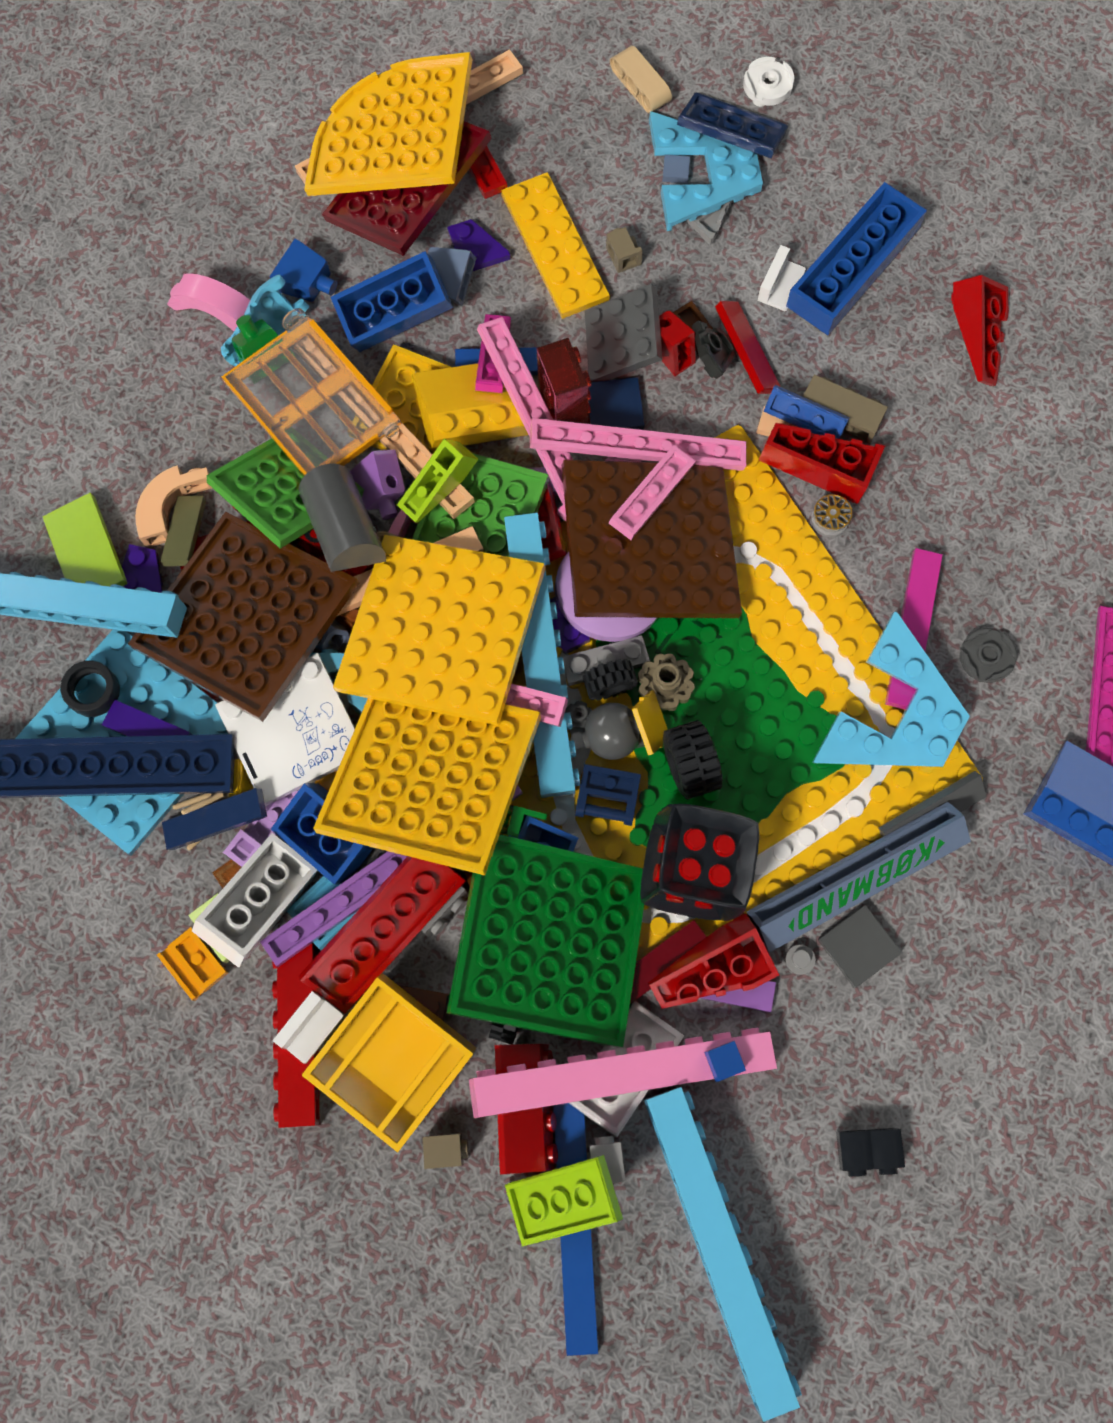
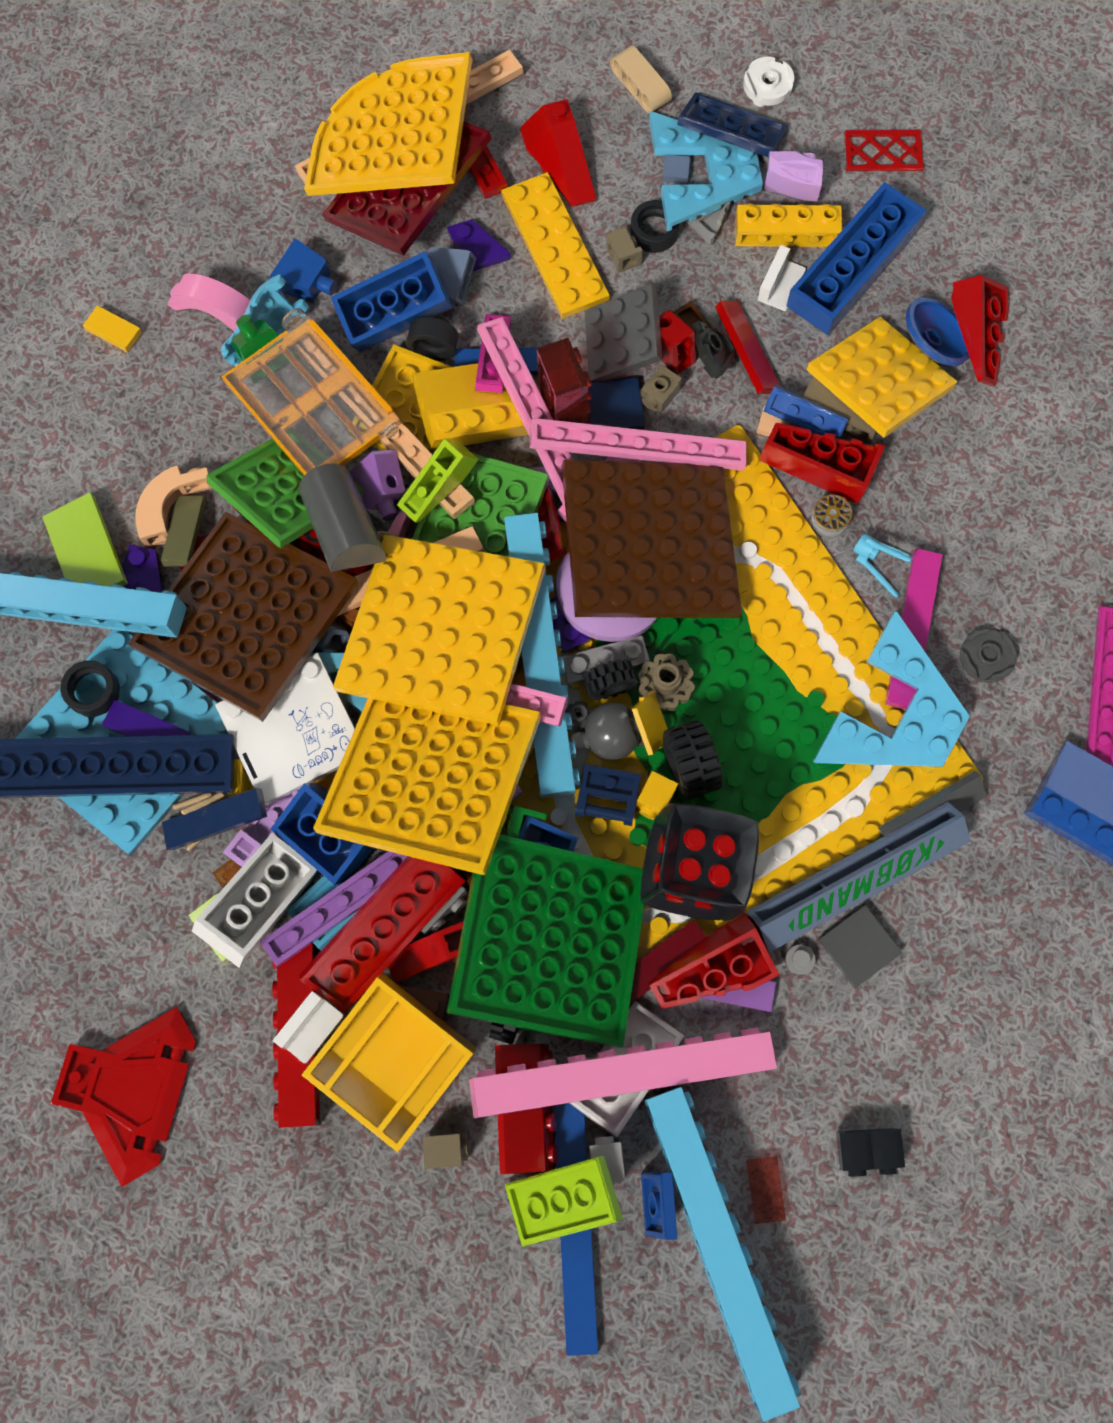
light orange plate [157,927,229,1001] -> none
bright pink plate [609,445,696,540] -> none
blue tile [704,1041,746,1082] -> none
none -> red plate [50,1007,196,1187]
none -> yellow tile [82,306,143,353]
none -> red slope [388,921,464,983]
none -> black tyre [406,317,459,361]
none -> red wedge [520,99,596,207]
none -> black tyre [630,200,679,253]
none -> yellow brick [636,771,678,820]
none -> dark tan brick [640,364,682,413]
none -> blue tile [641,1171,678,1240]
none -> yellow brick [735,203,842,247]
none -> clear red tile [746,1156,786,1224]
none -> lavender slope [763,151,823,201]
none -> yellow plate [807,316,958,438]
none -> red window [844,130,924,171]
none -> medium azure plant [853,533,911,598]
none -> blue dish [906,297,969,366]

